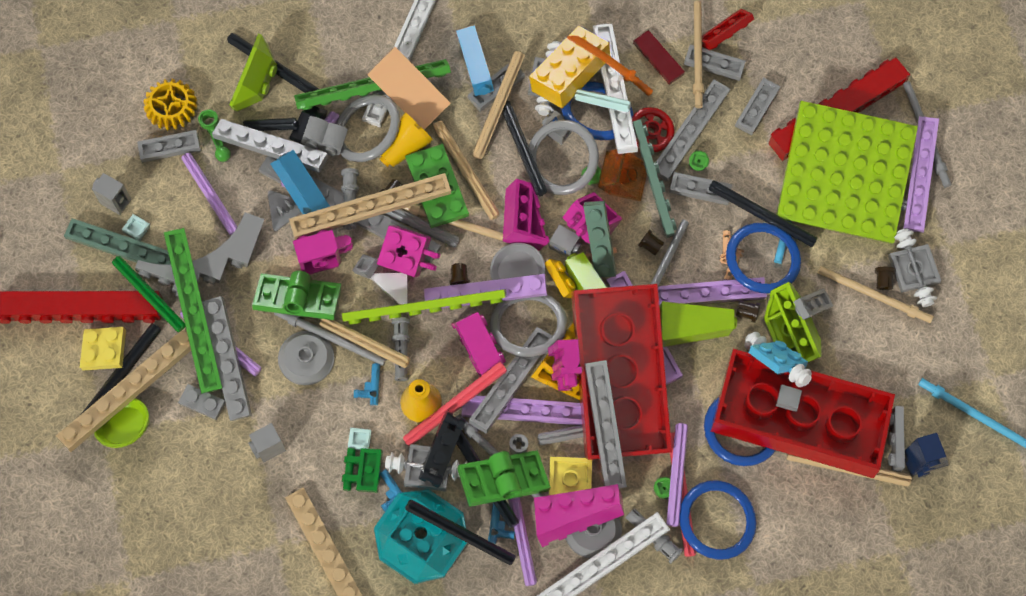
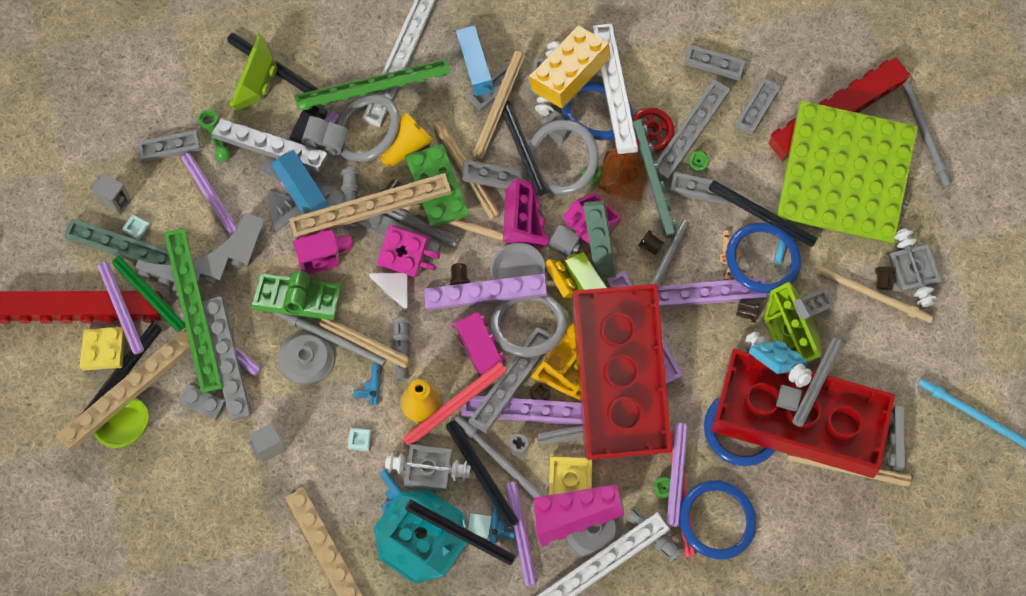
yellow gear [143,78,197,131] -> none
black axle [243,118,299,131] -> none
green plate [341,448,383,493] -> none
lime plate [342,289,507,325] -> none
light grey tile [352,254,379,279] -> none
light nougat tile [367,47,451,130] -> none
black plate [419,411,466,488] -> none
bright green plate [457,450,551,507] -> none
dark pink hips [548,339,582,391] -> none
orange sword [567,36,653,96] -> none
light aqua axle [575,89,631,112] -> none
light grey plate [585,360,627,488] -> none
dark red tile [633,30,685,85] -> none
lime slope [659,301,737,347] -> none
tan bar [693,0,705,108] -> none
red plate [702,9,754,50] -> none
lavender plate [904,116,939,233] -> none
dark blue wedge [905,433,949,478] -> none
none -> lavender axle [98,261,144,354]
none -> light grey plate [462,160,522,189]
none -> light aqua tile [468,513,491,539]
none -> dark brown bush [530,382,550,401]
none -> light grey axle [792,338,842,427]

